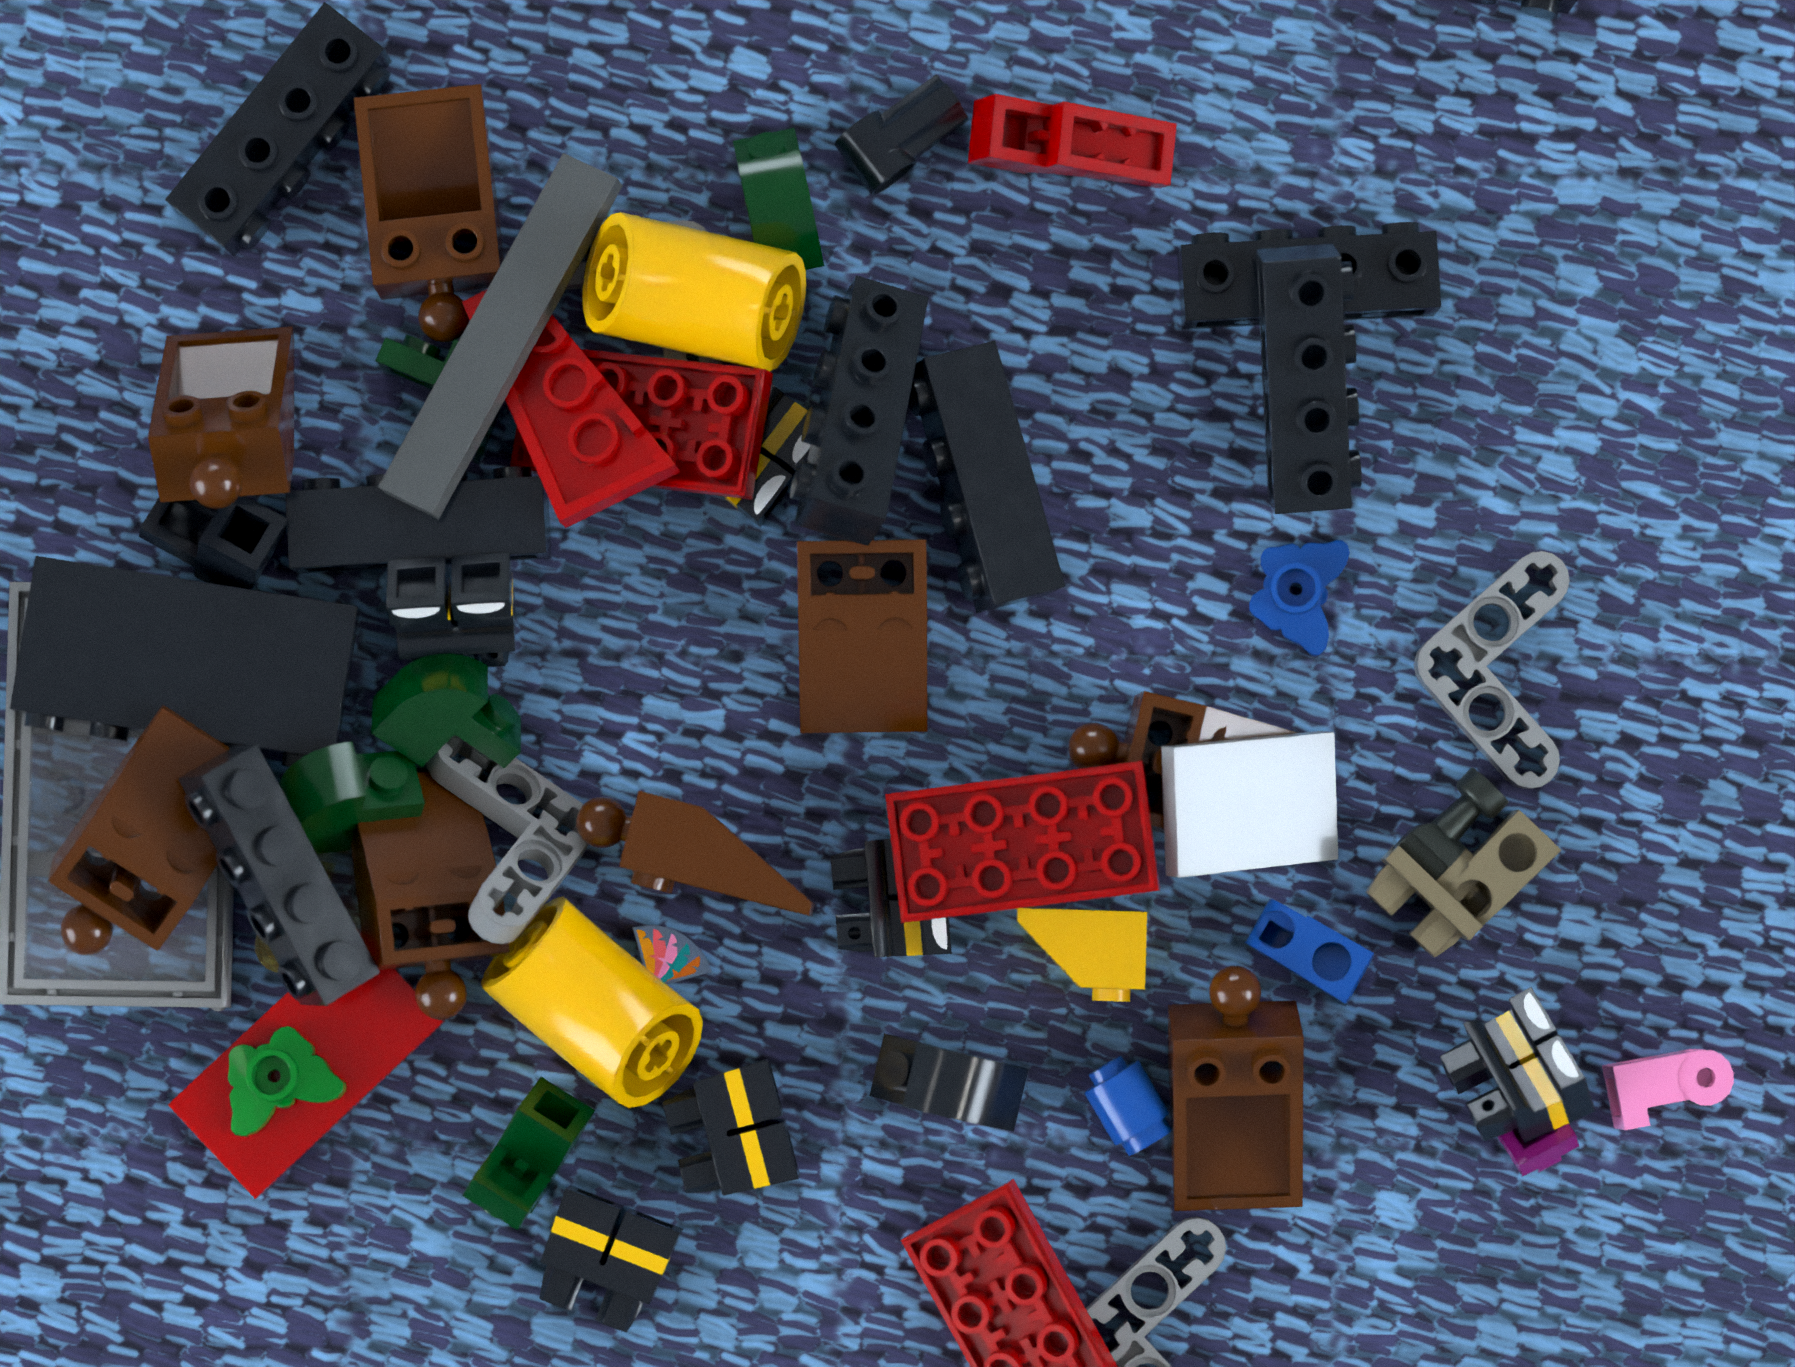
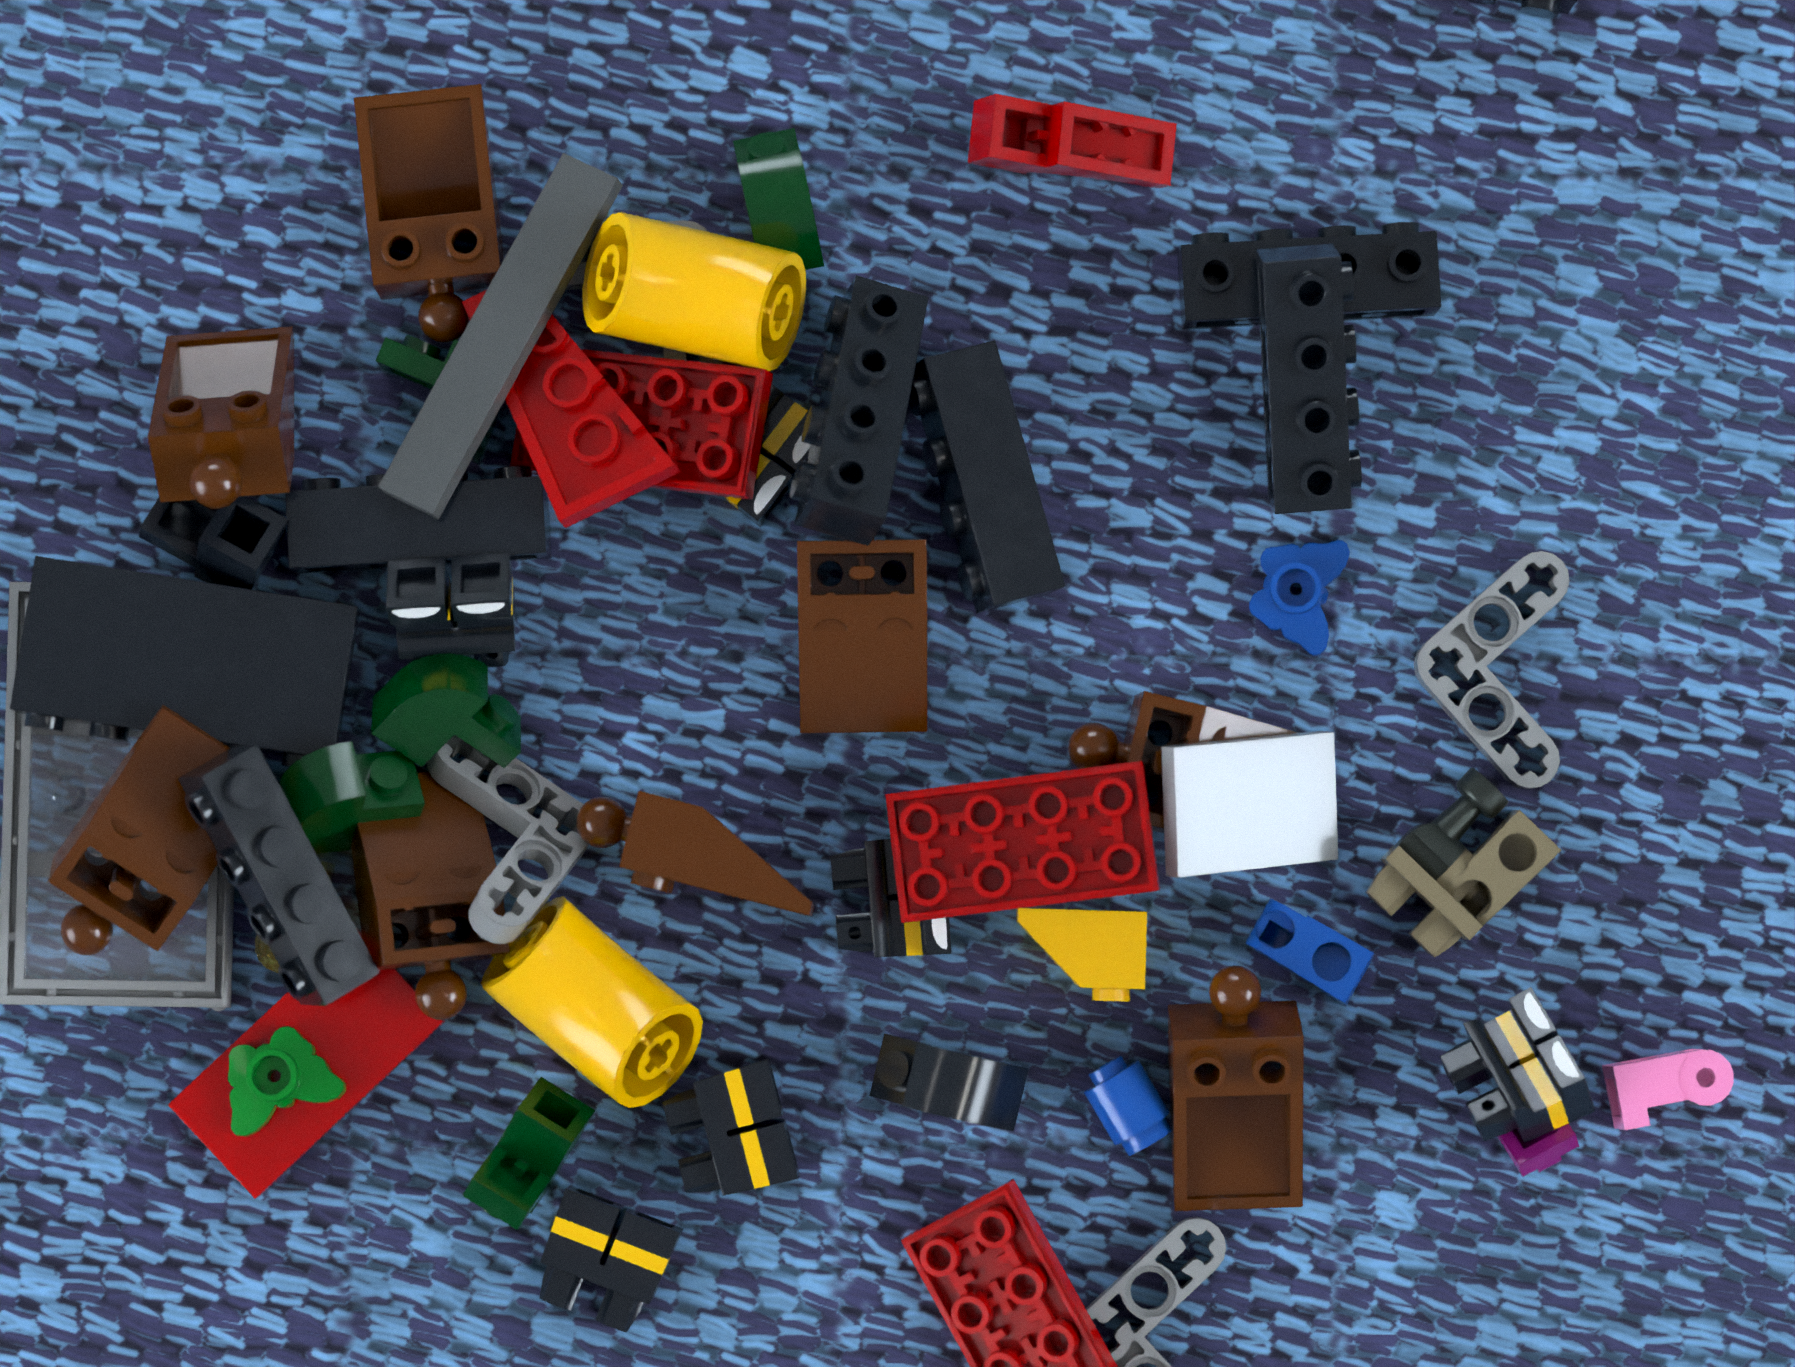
black brick [165,2,392,256] -> none
tile [633,925,712,984] -> none
black piece [834,74,968,196] -> none

